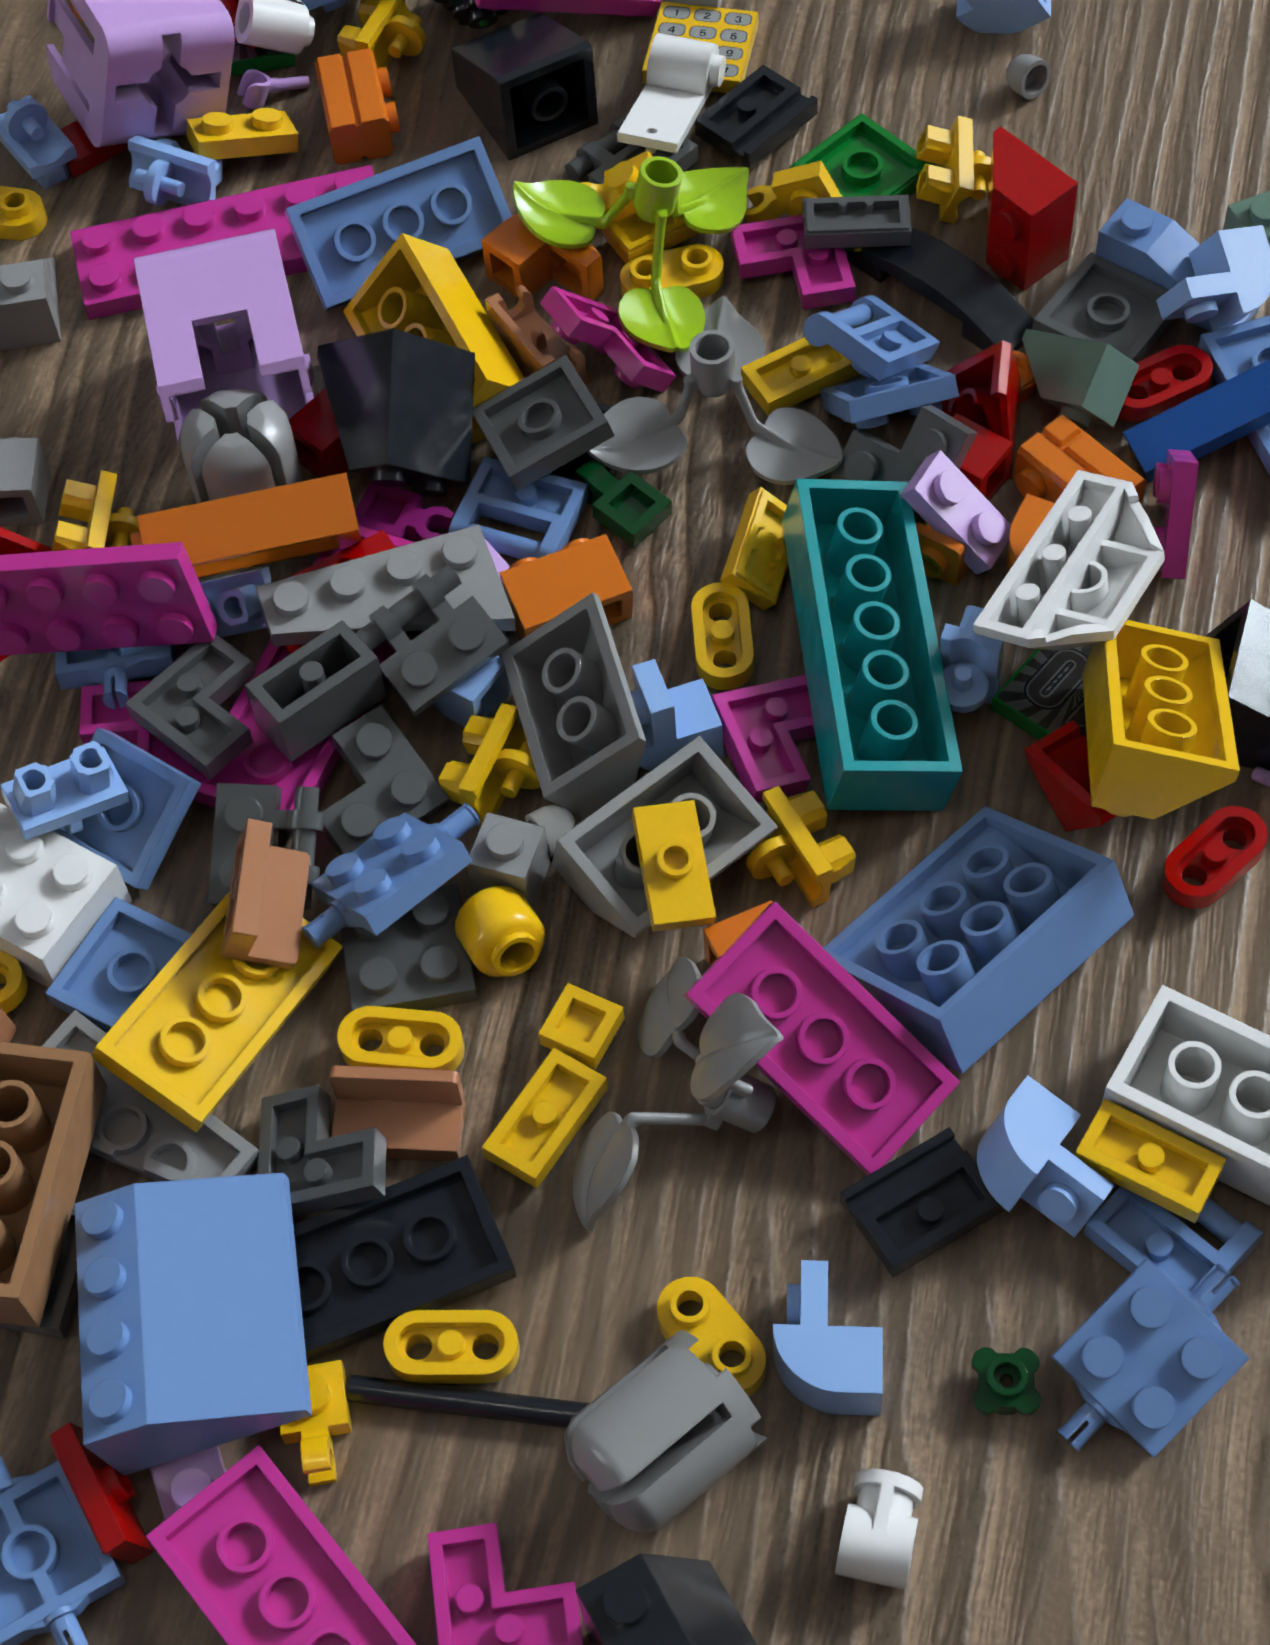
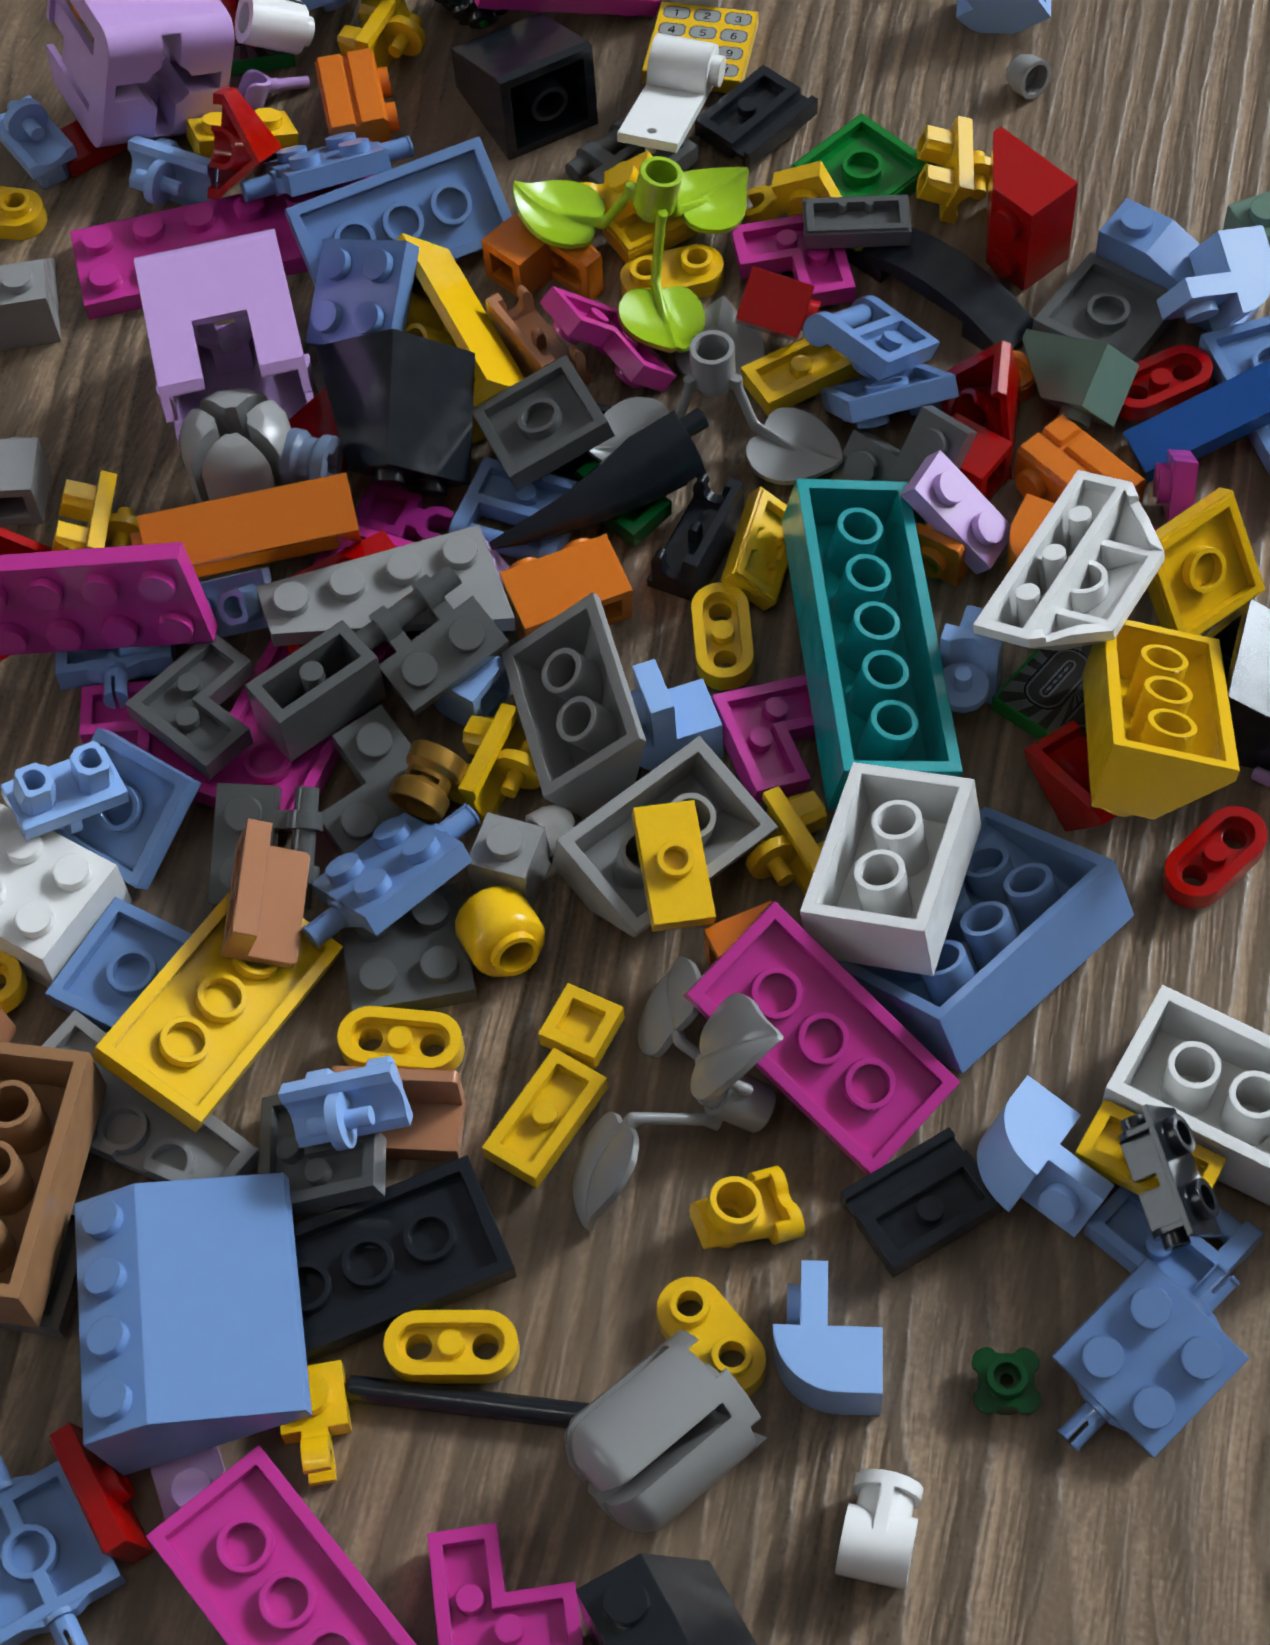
none -> red slope [207,86,283,200]
none -> medium blue plate [240,132,414,203]
none -> sand blue wheel [278,428,343,484]
none -> light blue hips [278,1055,413,1151]
none -> medium blue plate [305,239,419,348]
none -> pearl gold wheel [387,739,468,823]
none -> black piece [488,408,709,550]
none -> black hinge [647,473,744,601]
none -> yellow plate [689,1165,805,1249]
none -> red brick [736,266,821,342]
none -> white brick [800,762,981,976]
none -> black hinge [1117,1104,1222,1251]
none -> yellow tile [1147,487,1266,635]

